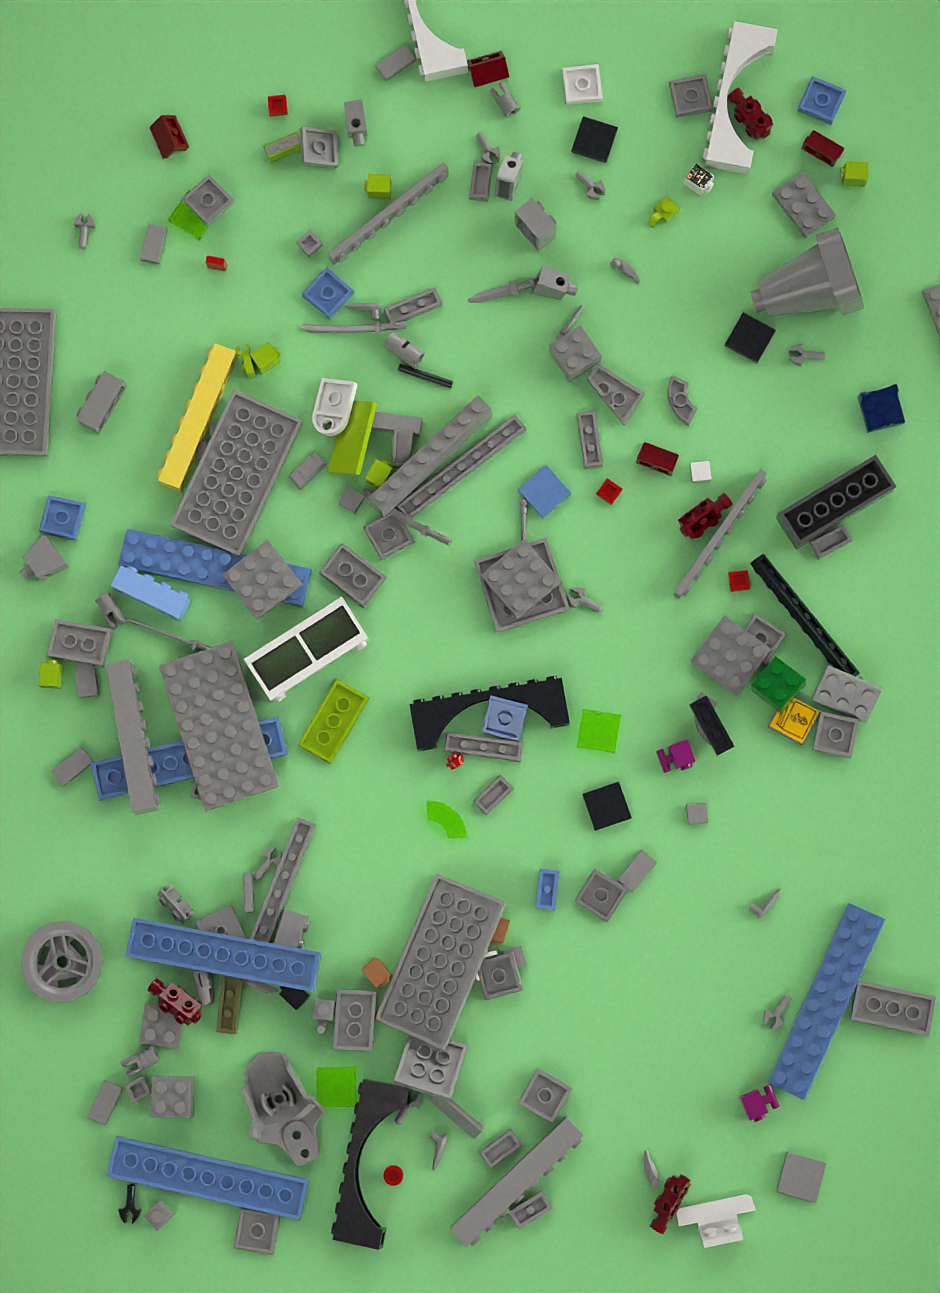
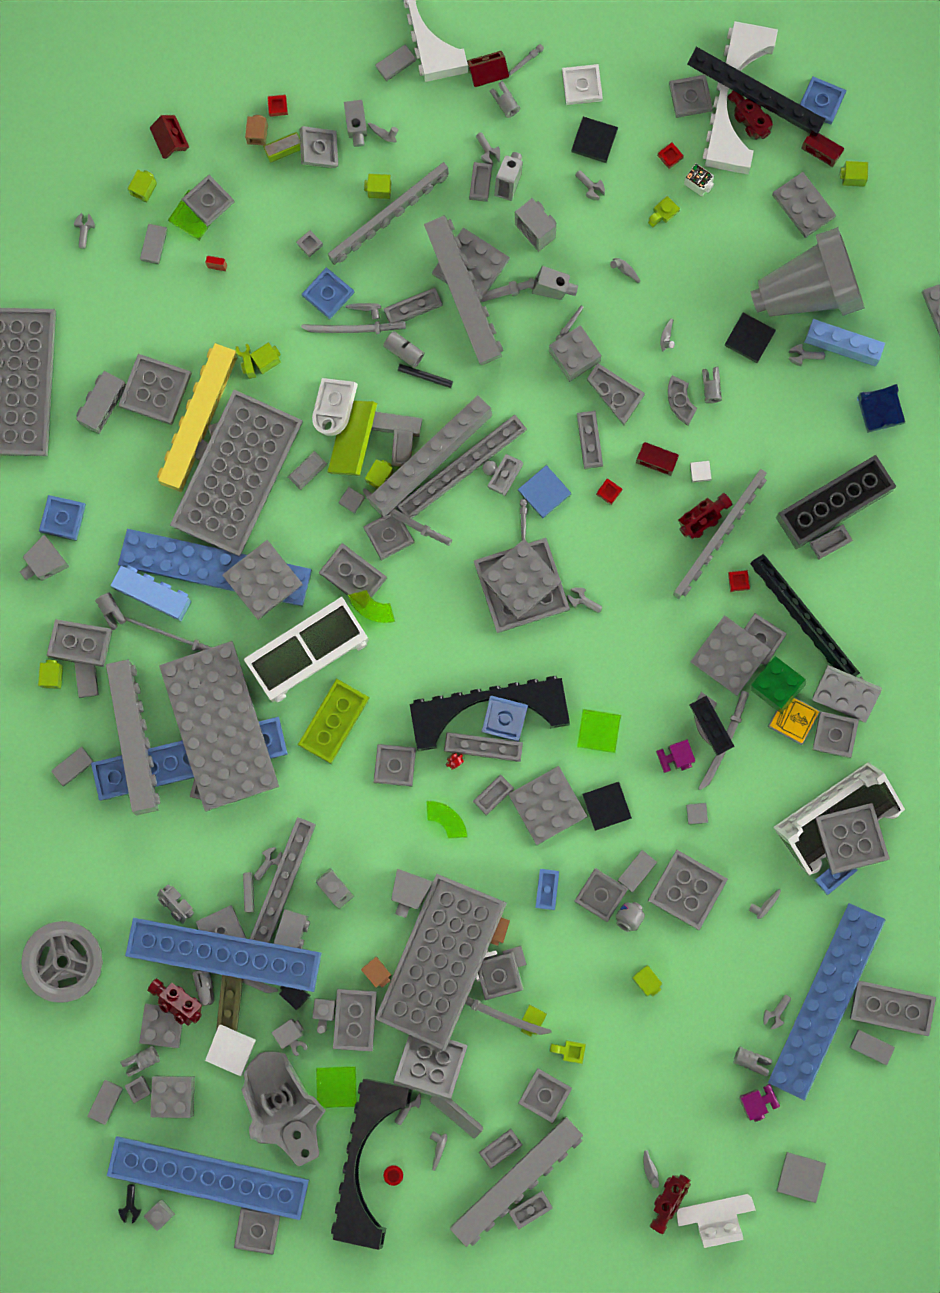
none -> light grey plate [118,354,192,425]
none -> lime brick [127,169,157,203]
none -> white tile [205,1024,256,1076]
none -> medium nougat brick [245,115,268,146]
none -> light grey brick [271,1019,308,1056]
none -> light grey torso [316,868,354,909]
none -> clear neon green tile [348,590,395,623]
none -> light grey bar [368,122,398,143]
none -> light grey tile [374,744,416,787]
none -> light grey torso [391,869,433,918]
none -> light grey brick [424,215,504,365]
none -> light grey plate [432,228,510,301]
none -> light grey sword [465,997,552,1035]
none -> light grey plate [483,454,523,496]
none -> light grey plate [508,766,587,845]
none -> light grey piece [509,44,544,76]
none -> lime brick [521,1004,547,1037]
none -> lime plate [550,1040,586,1064]
none -> light grey head [616,902,645,932]
none -> lime brick [631,965,662,997]
none -> light grey plate [648,850,728,930]
none -> red tile [657,142,684,169]
none -> light grey bar [660,319,675,352]
none -> black plate [687,46,825,137]
none -> light grey sword [699,691,749,790]
none -> light grey hinge [702,367,722,403]
none -> light grey hinge [733,1047,772,1076]
none -> windscreen [773,762,905,876]
none -> light blue brick [804,319,885,367]
none -> medium blue plate [814,868,858,895]
none -> light grey plate [815,803,890,875]
none -> light grey tile [850,1030,895,1065]

